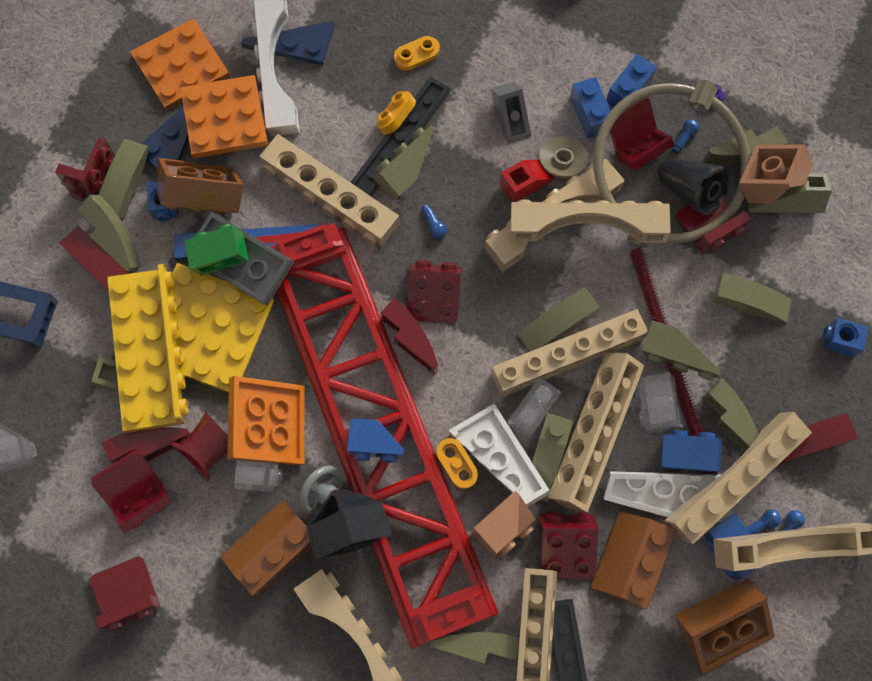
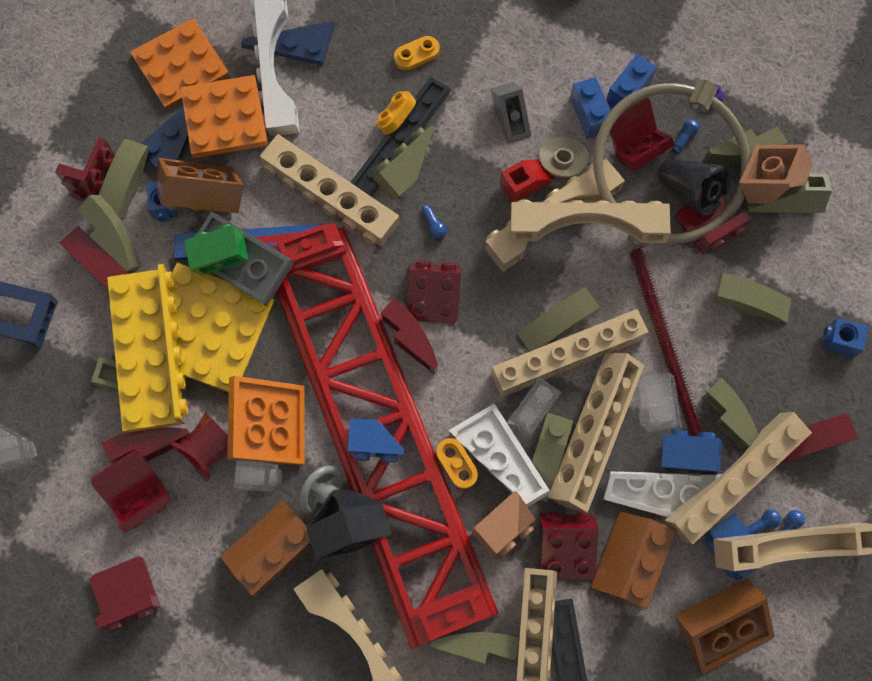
olive slope [642,320,722,381] -> none

